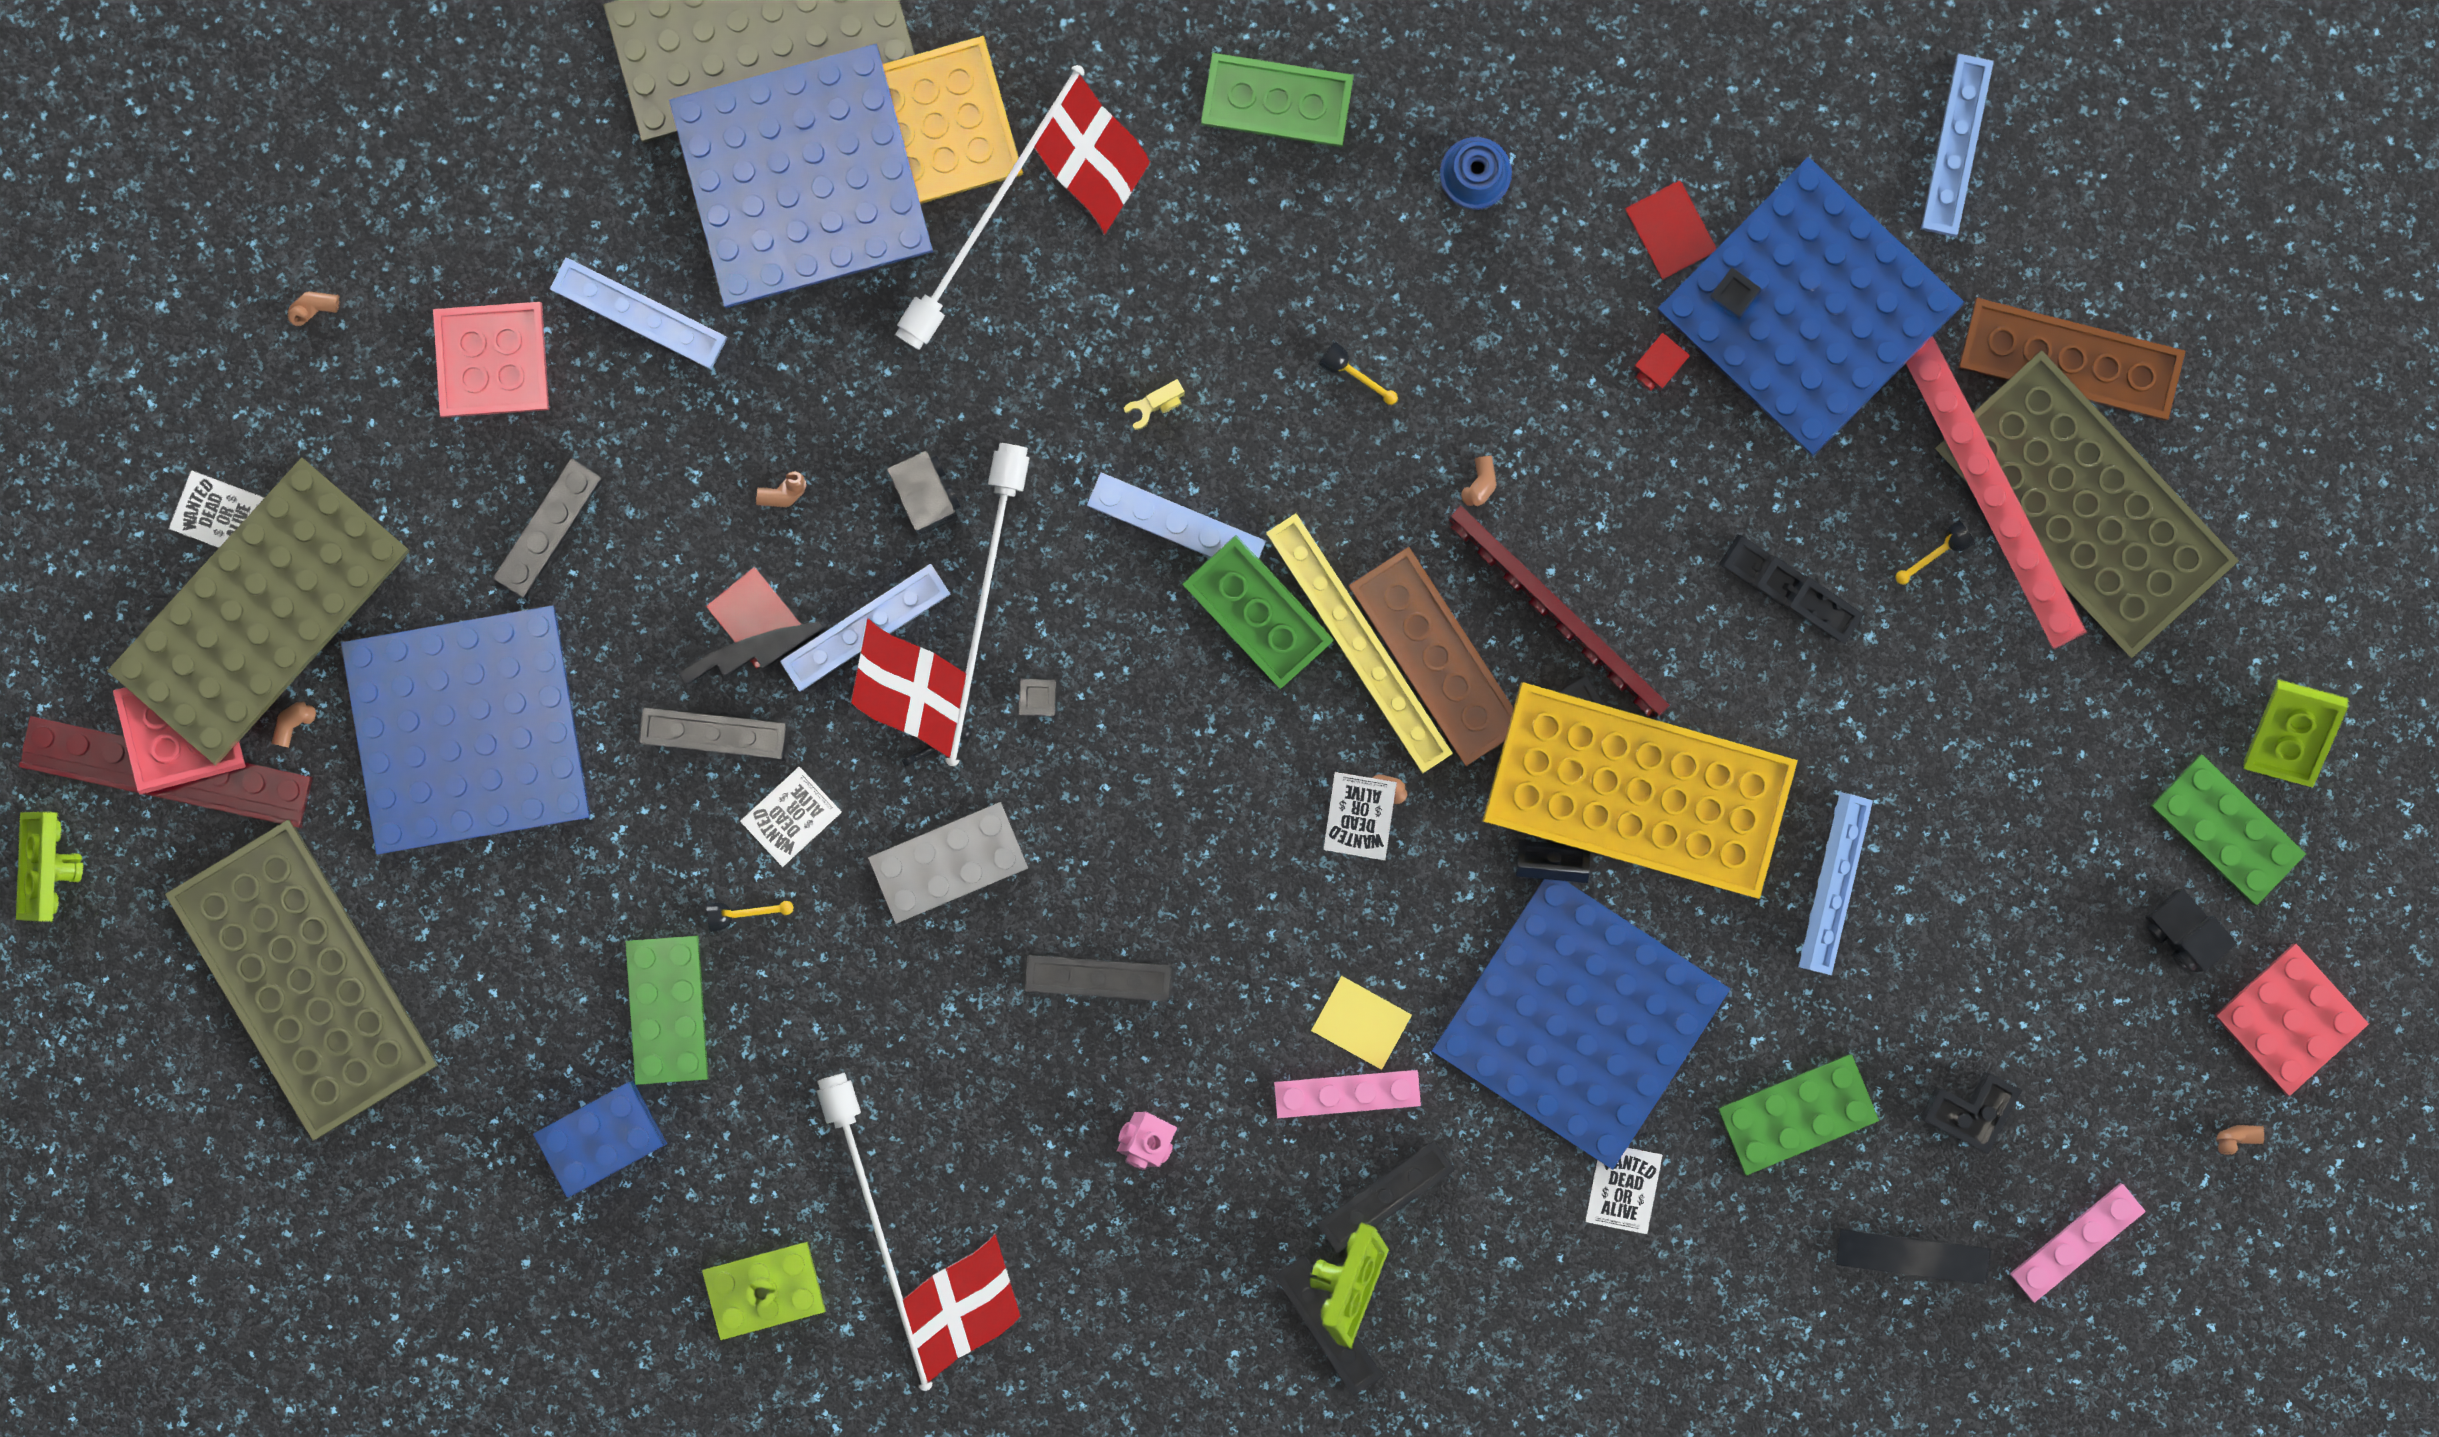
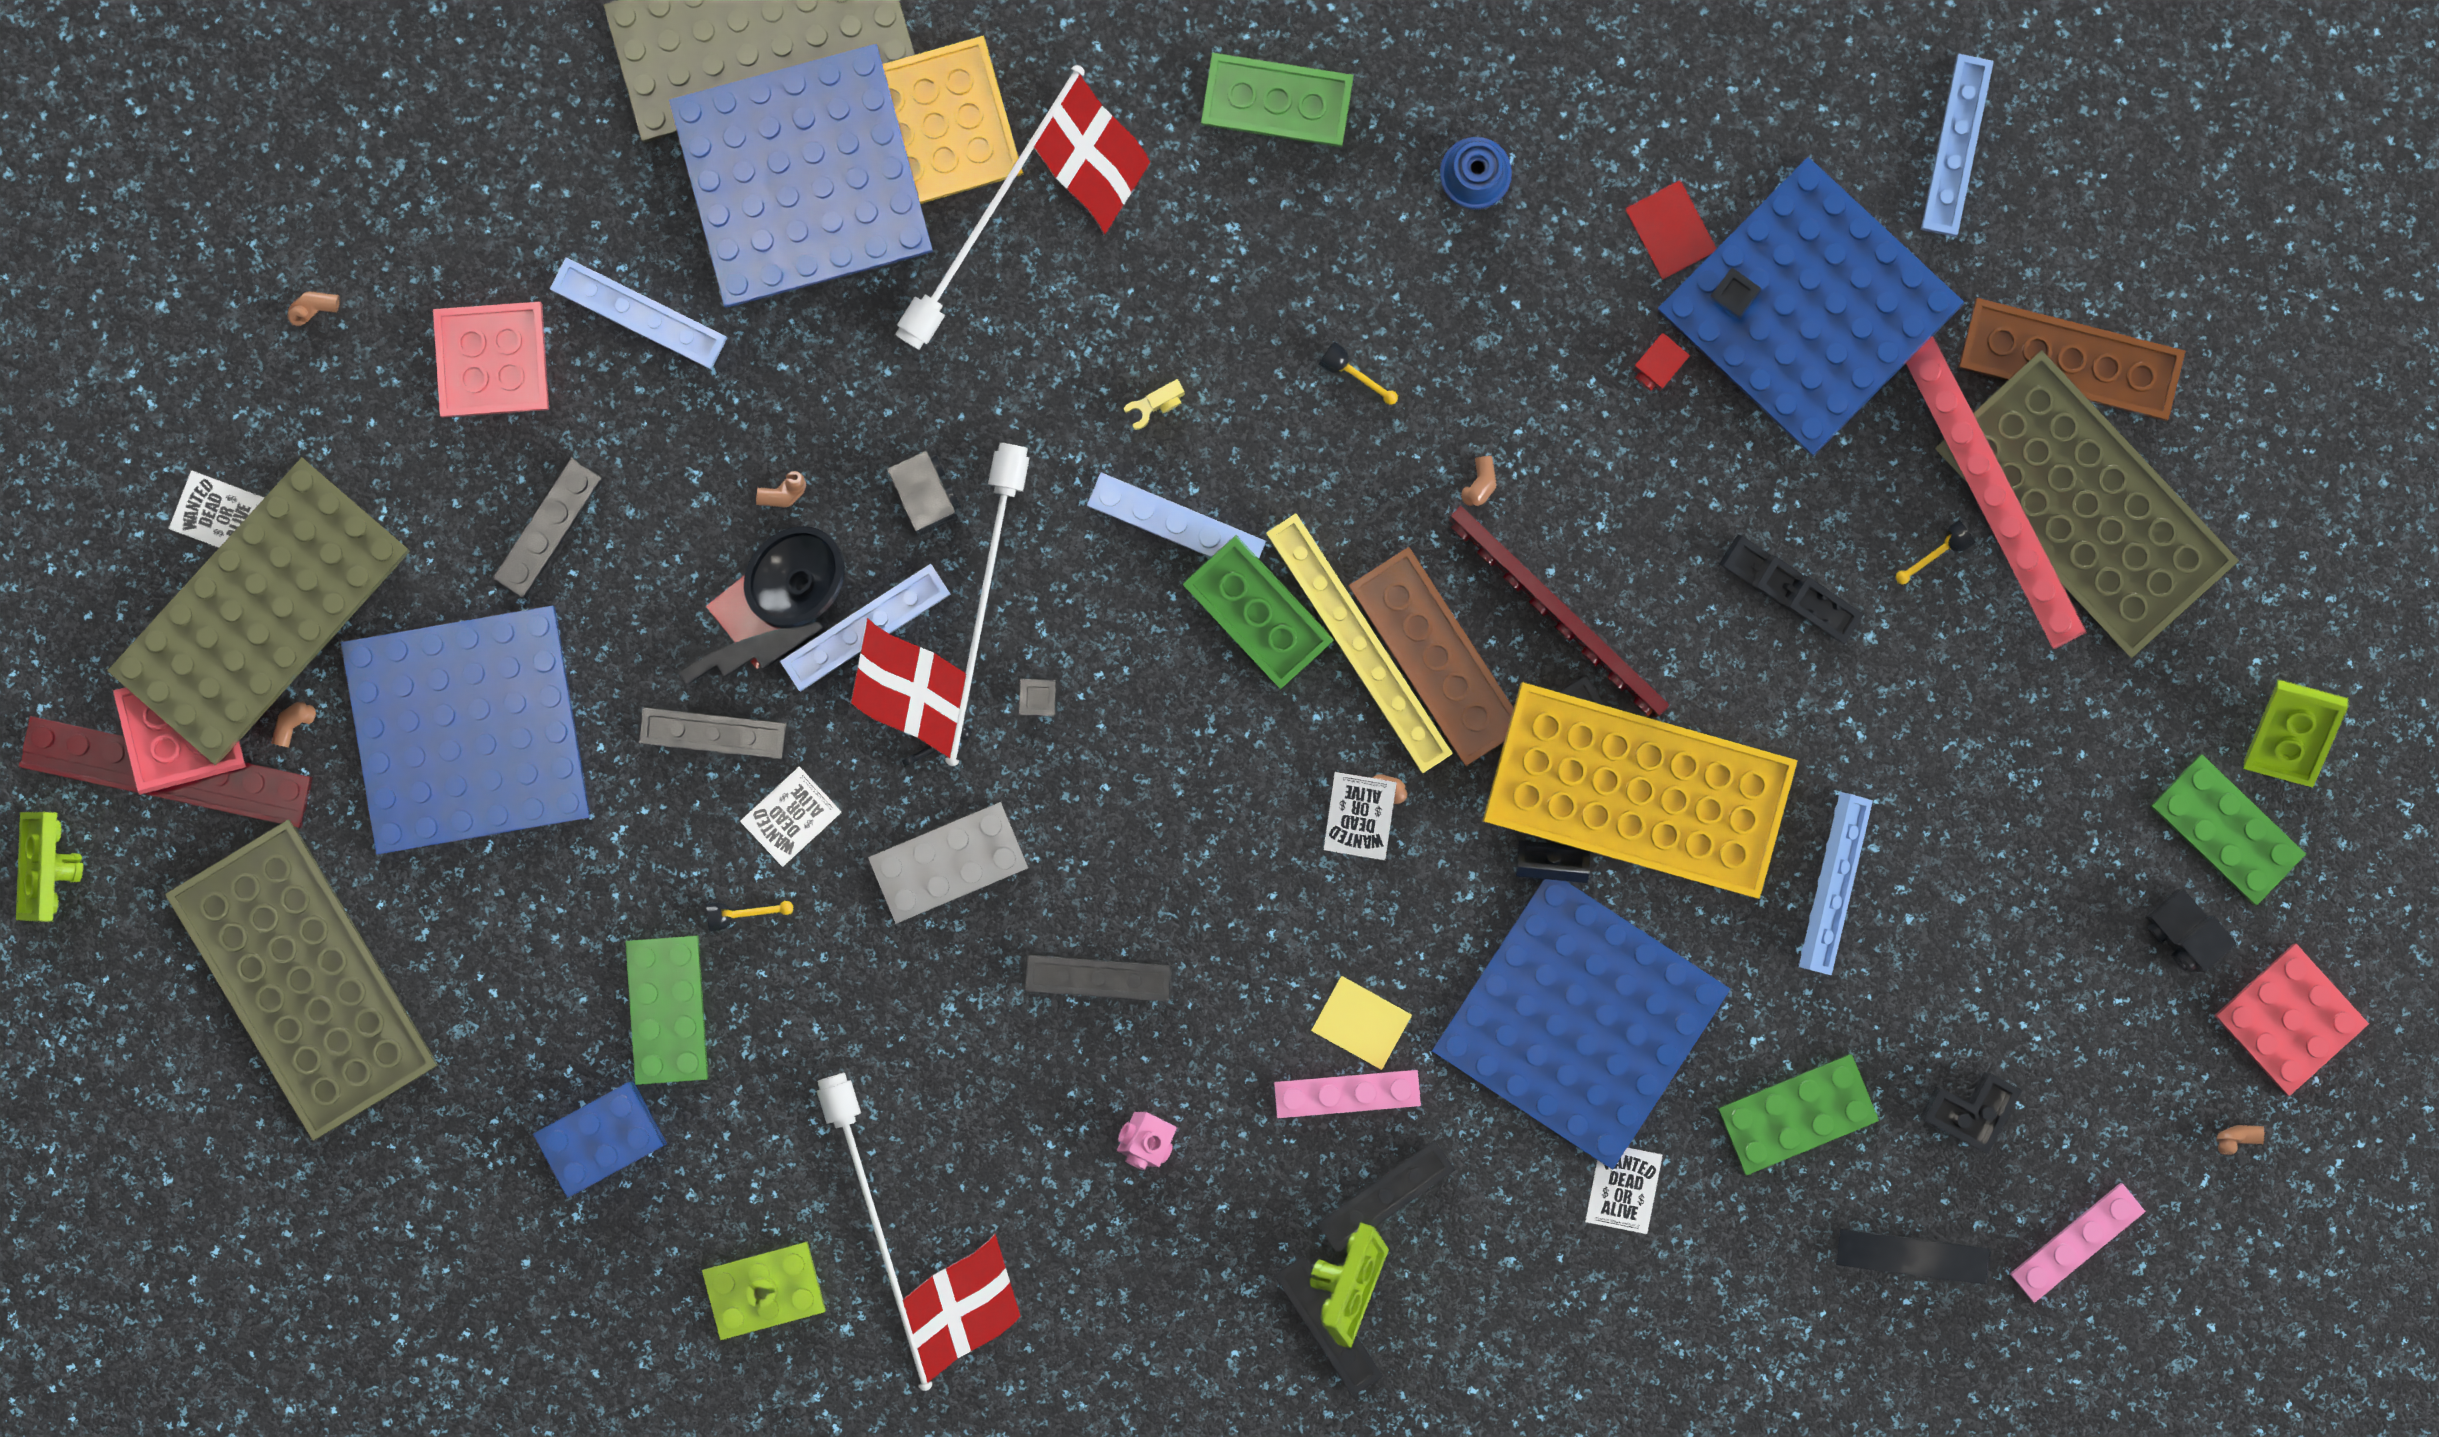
none -> black dish [744,526,845,628]

